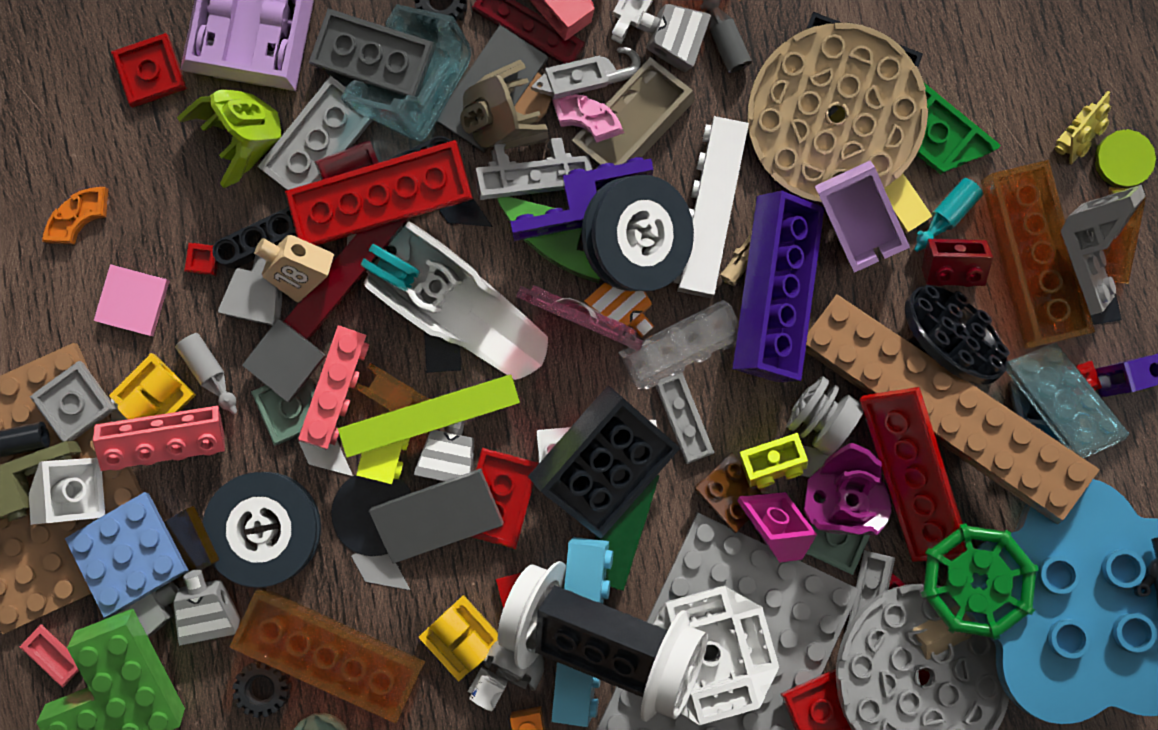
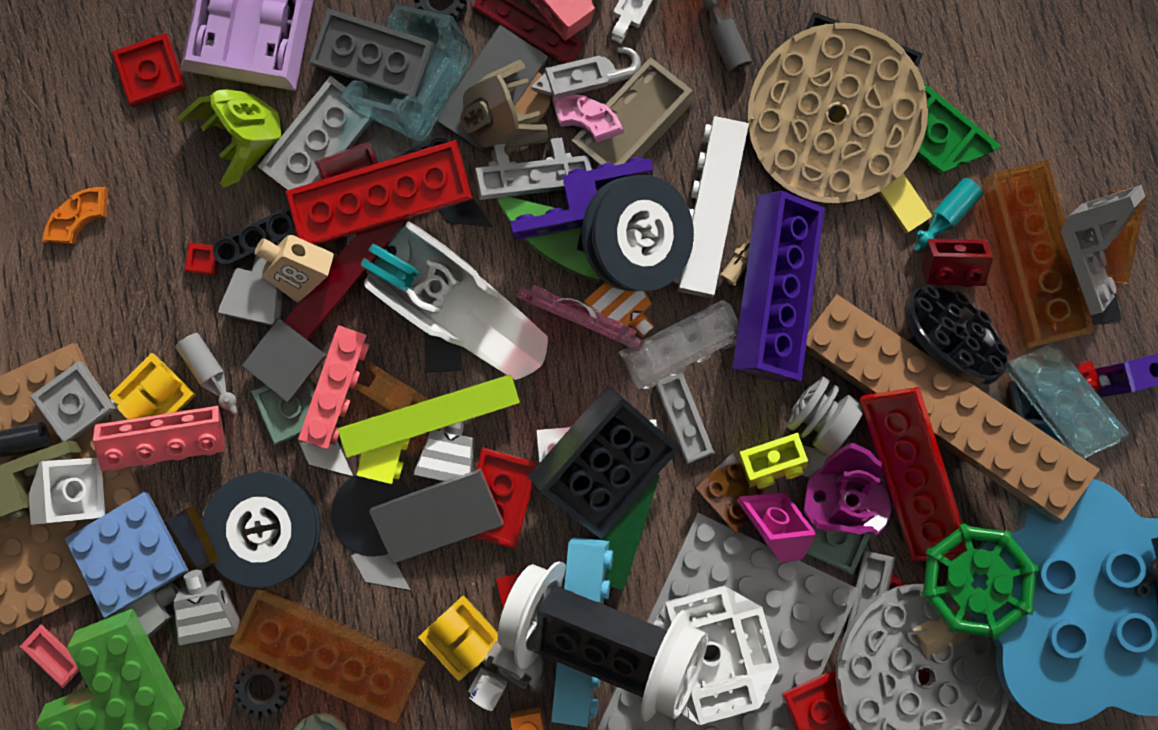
bright pink tile [94,264,170,337] -> none
light grey torso [636,4,711,72] -> none
lavender piece [815,161,910,273] -> none
light yellow hinge [1055,91,1111,165] -> none
lime tile [1095,129,1156,188] -> none

